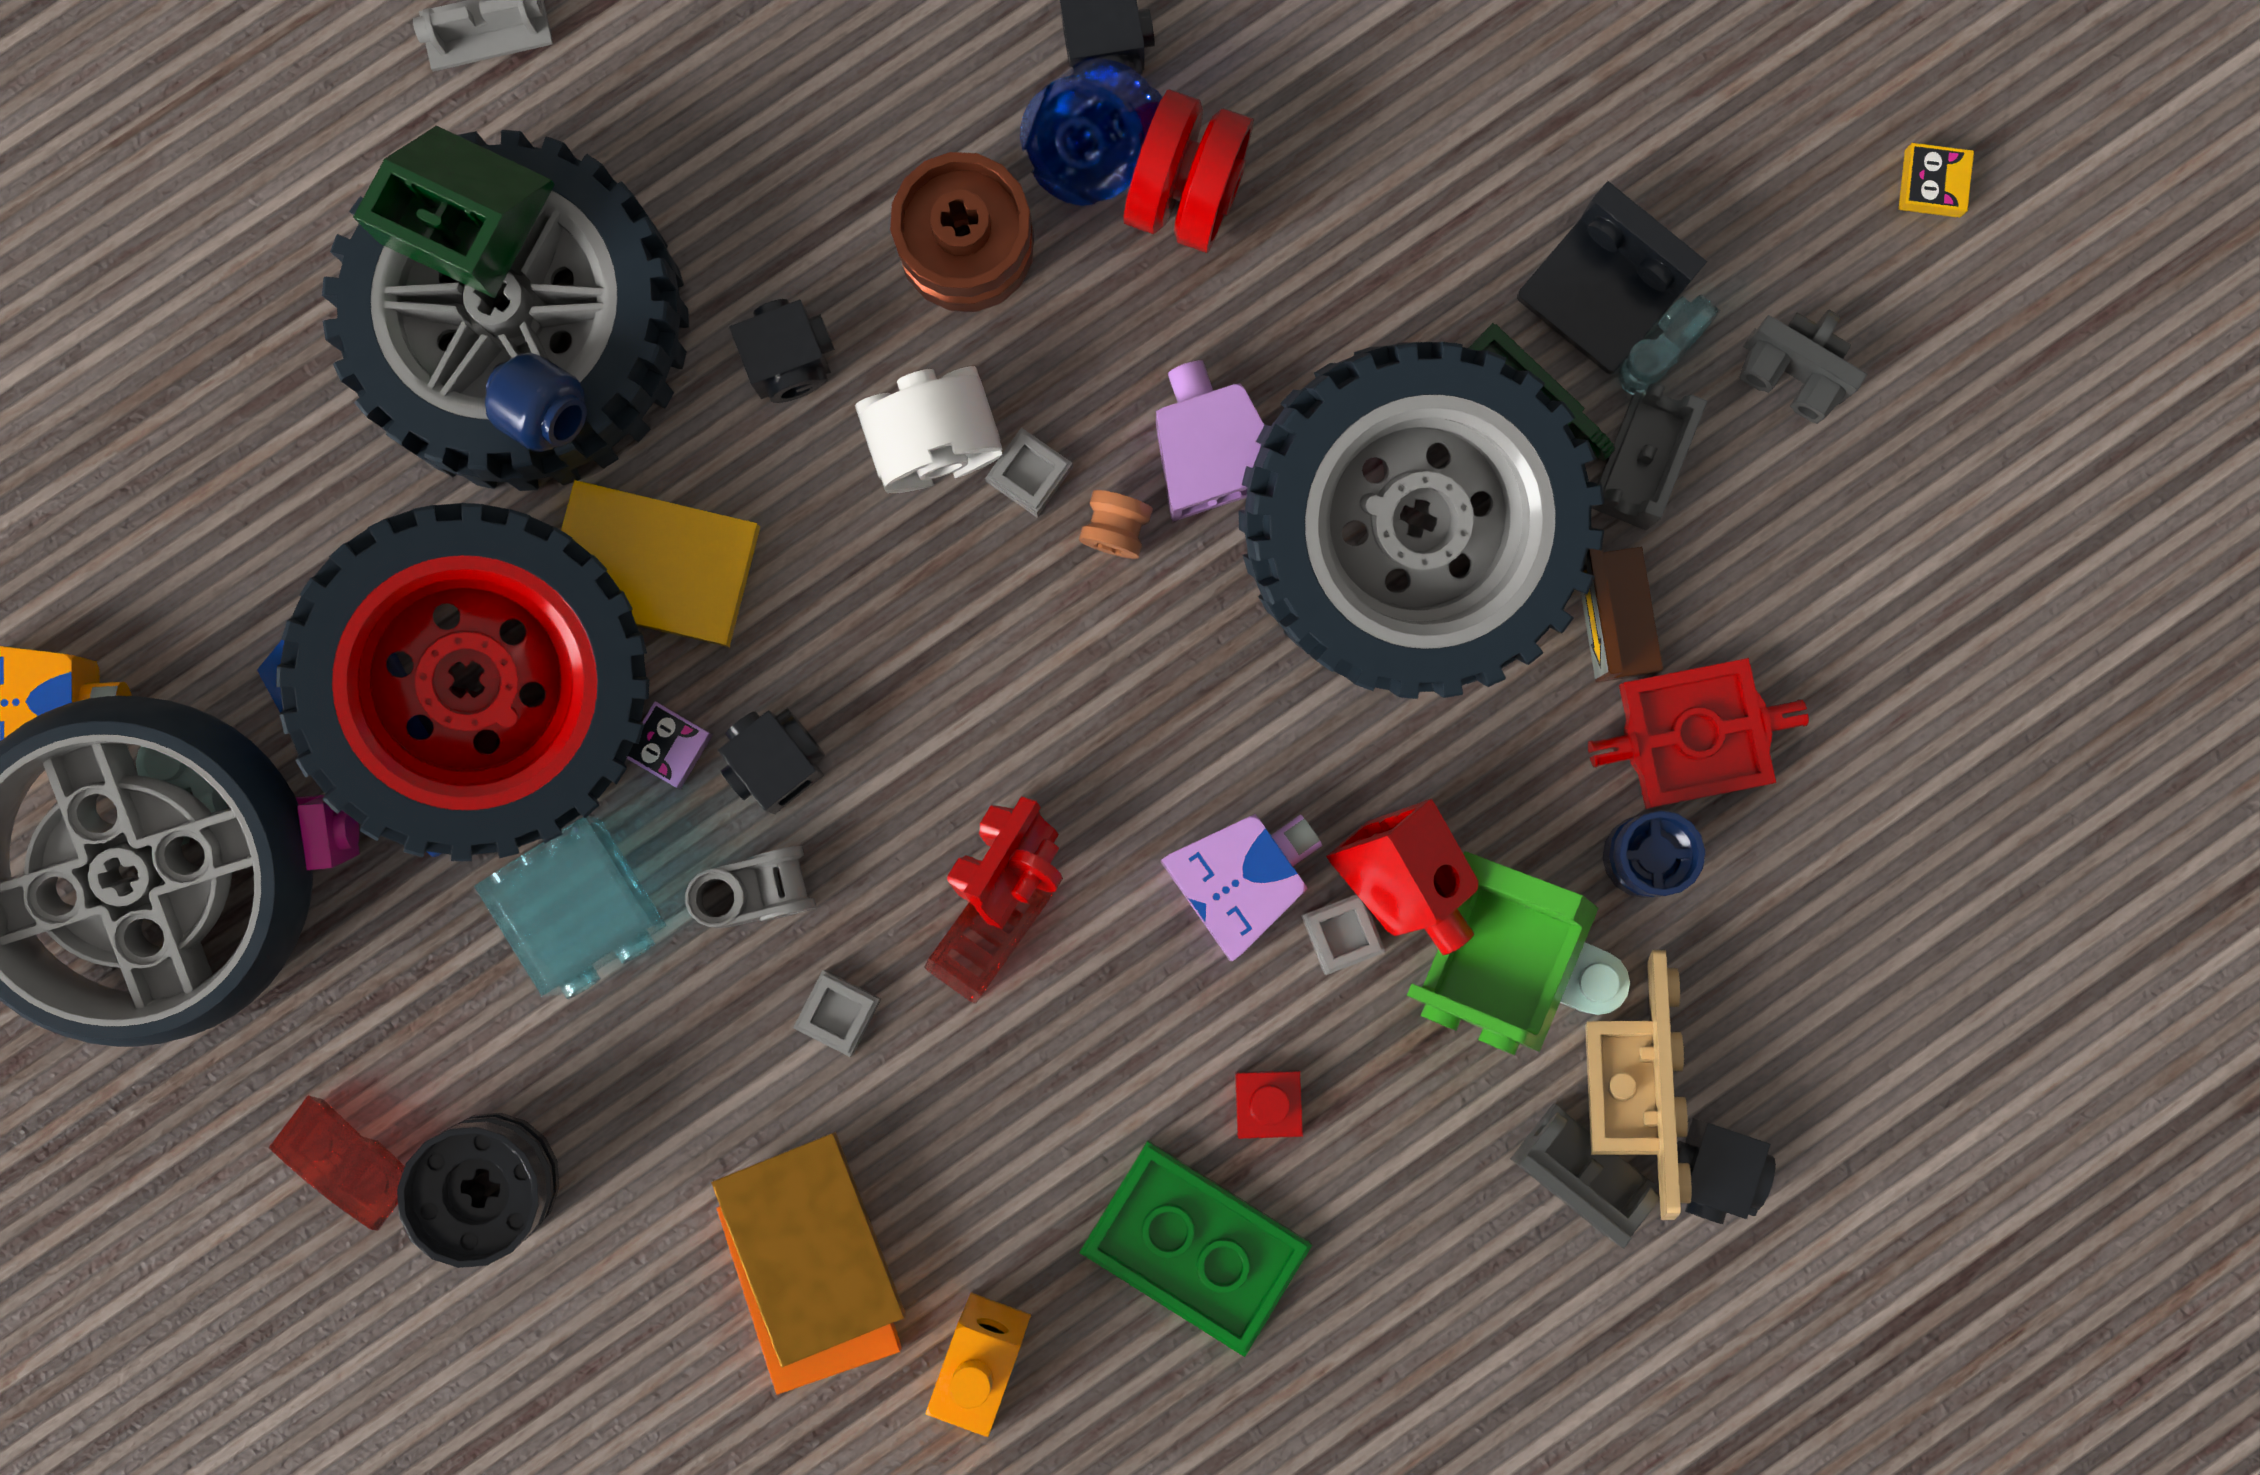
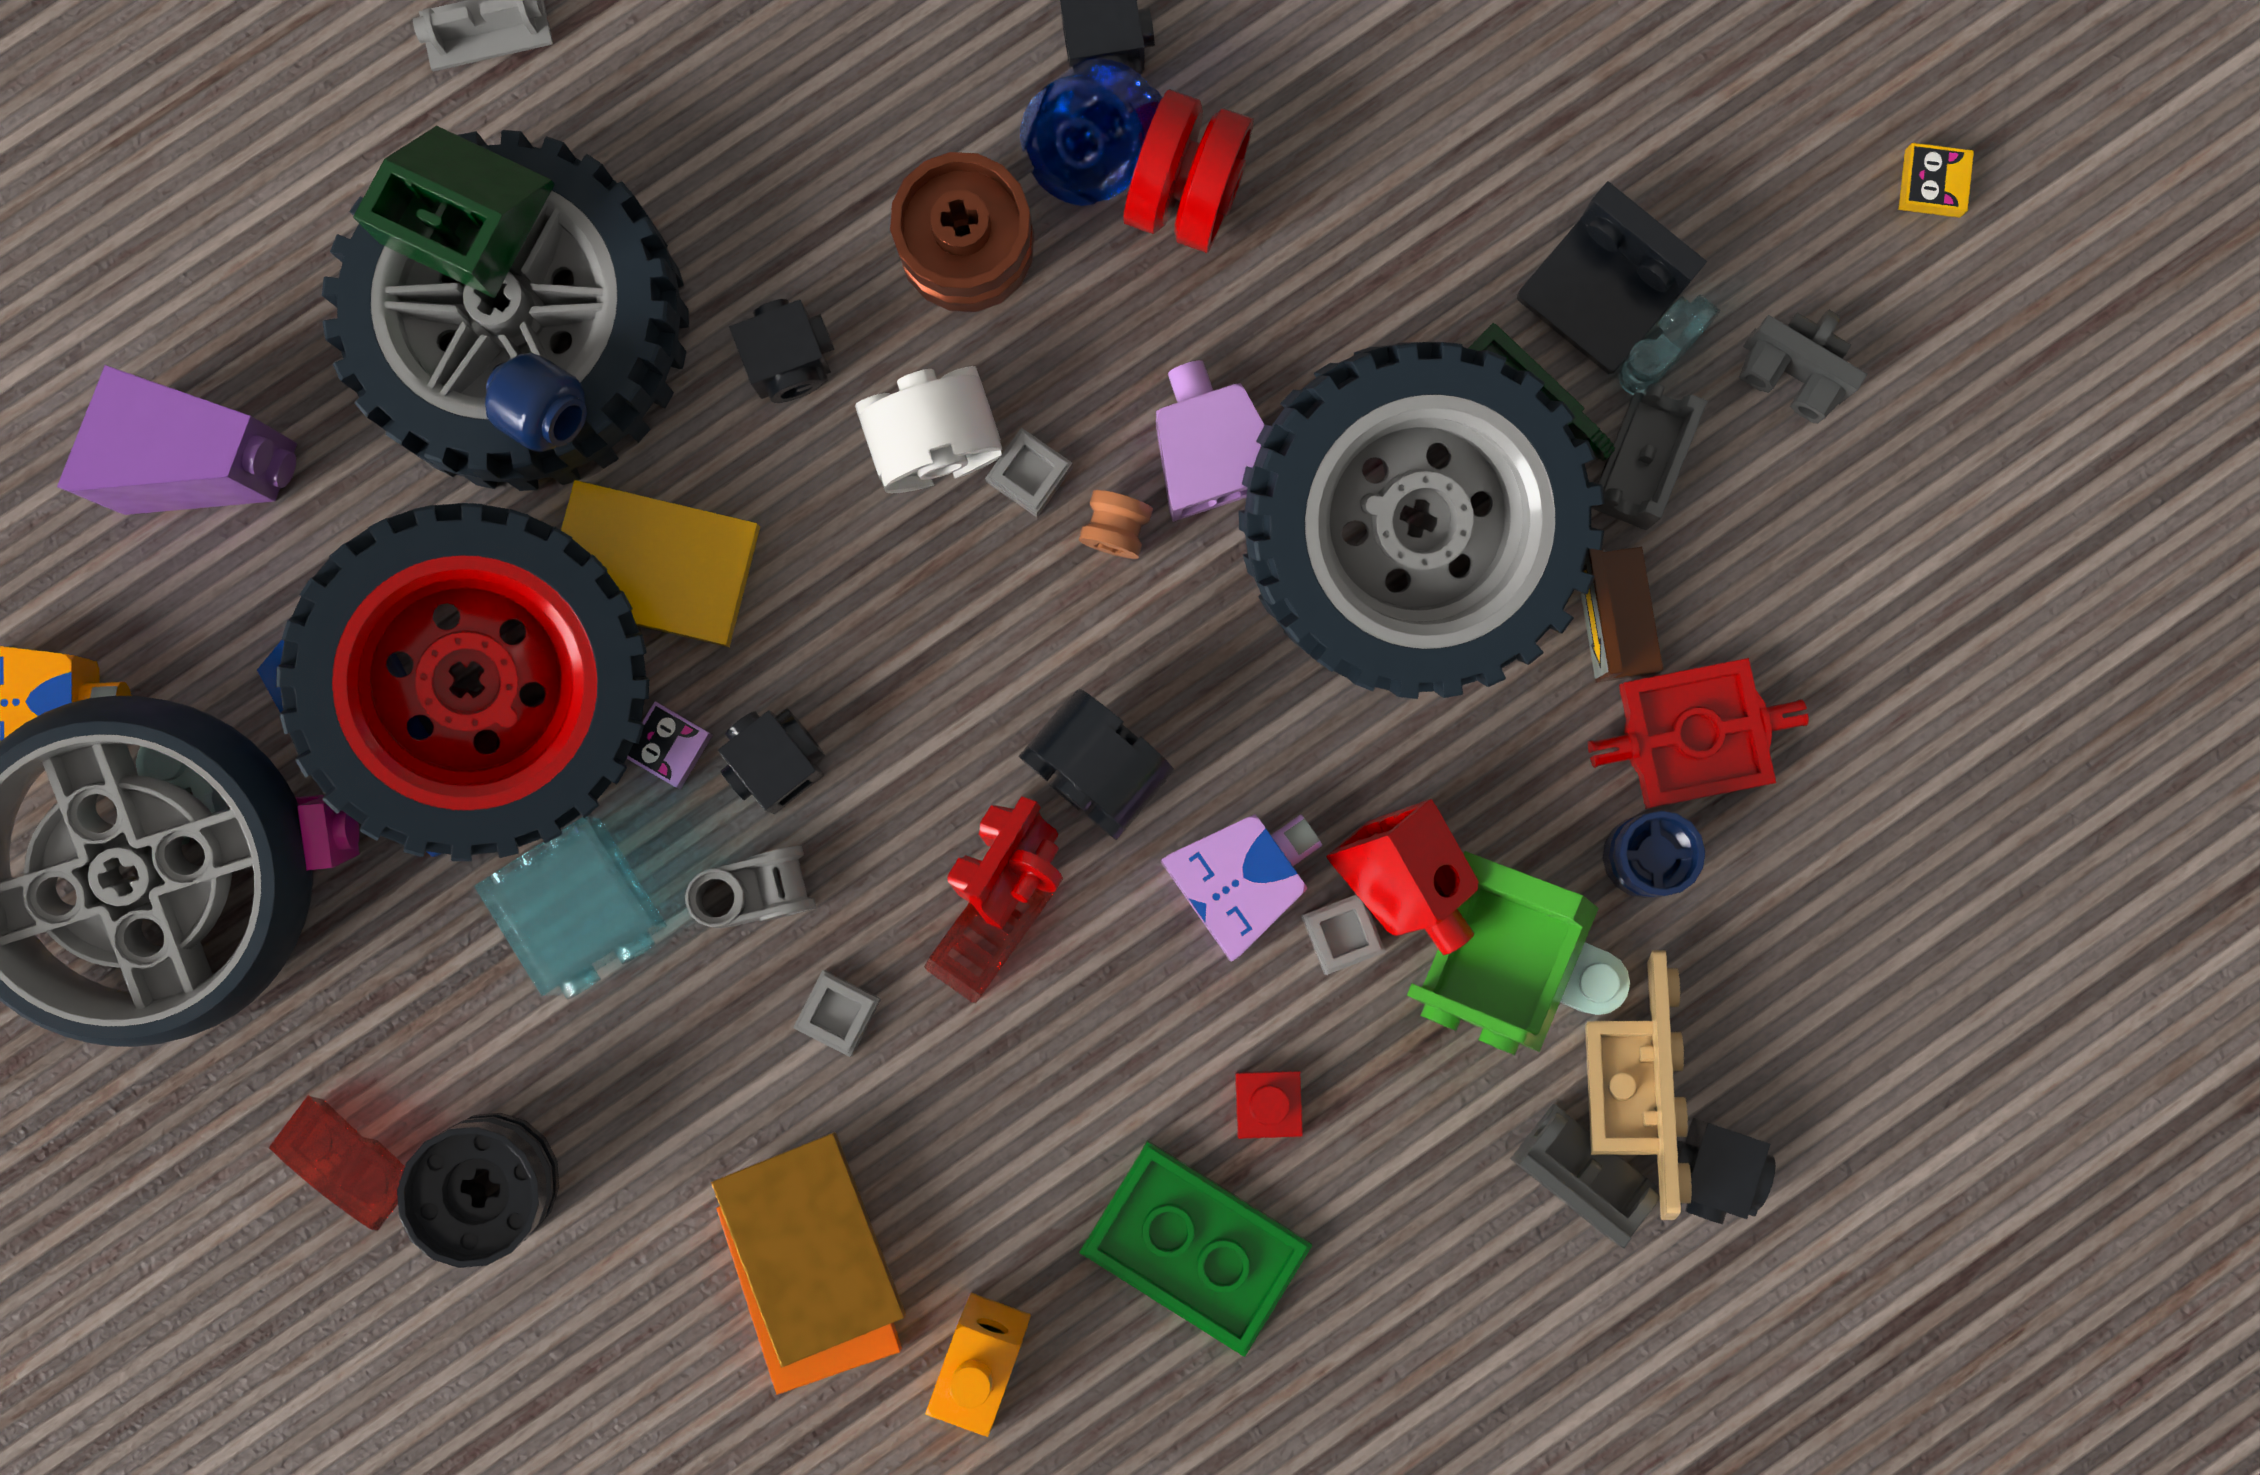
none -> medium lavender slope [57,365,297,515]
none -> black brick [1018,689,1174,840]

